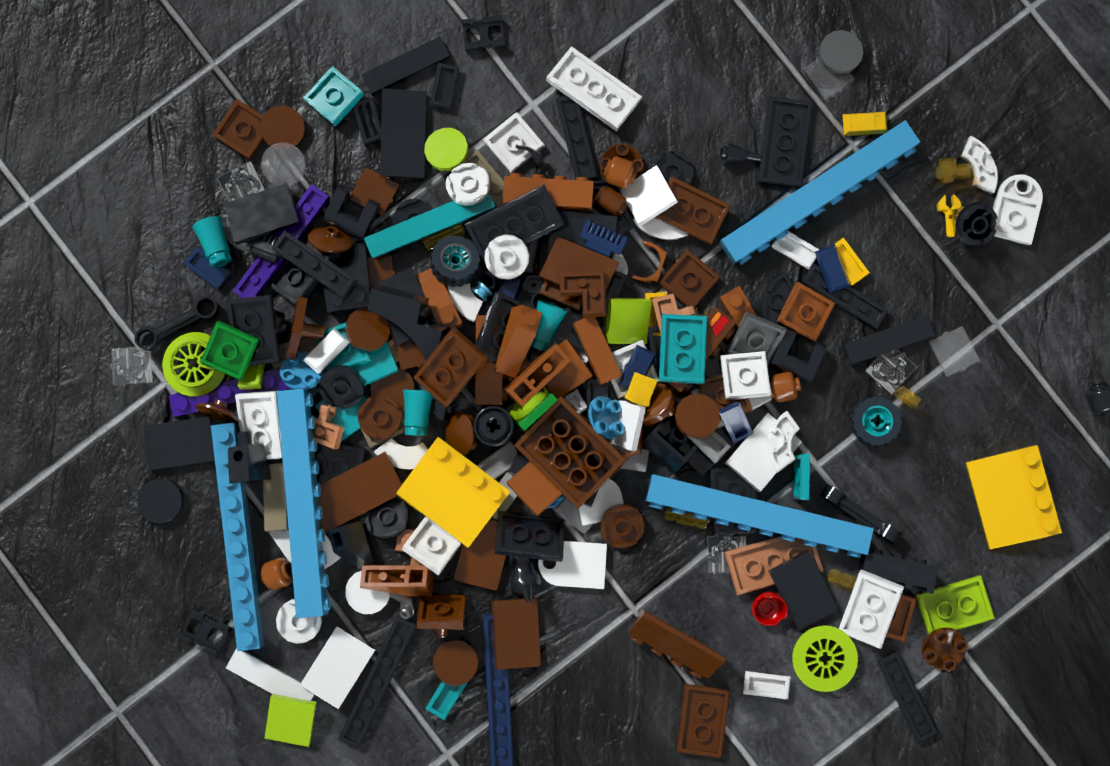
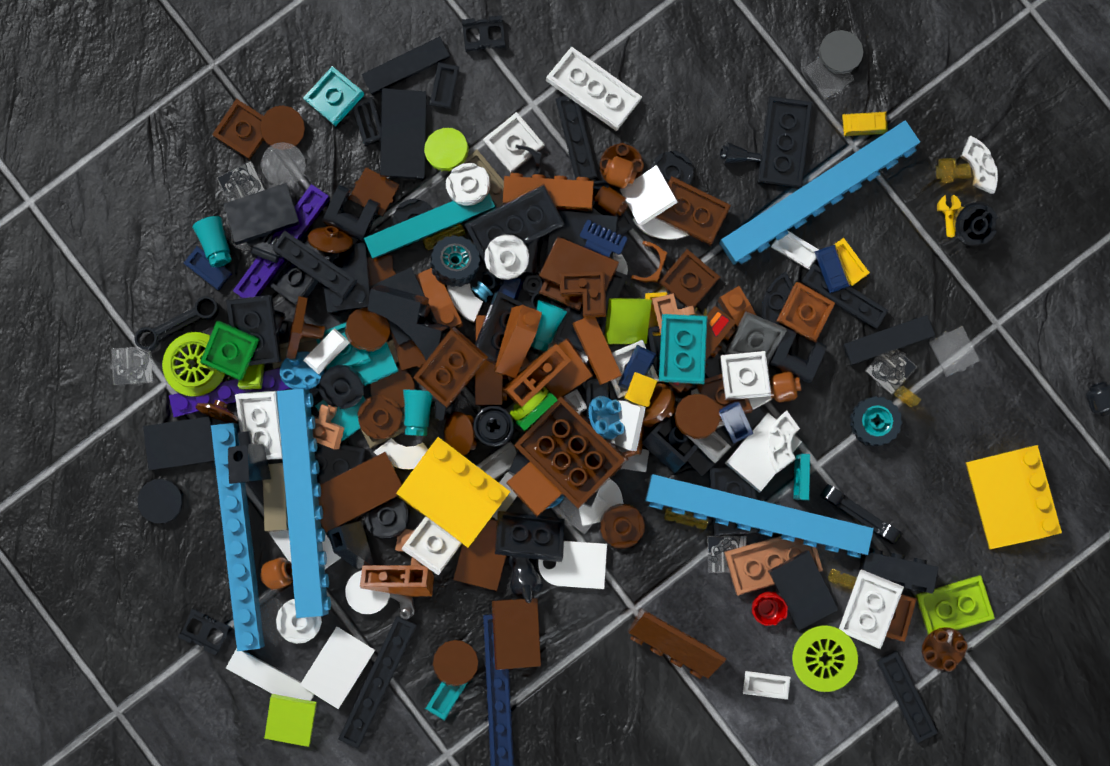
reddish brown tile [417,594,466,638] -> none
reddish brown tile [676,683,730,758] -> none
white tile [993,175,1043,245] -> none

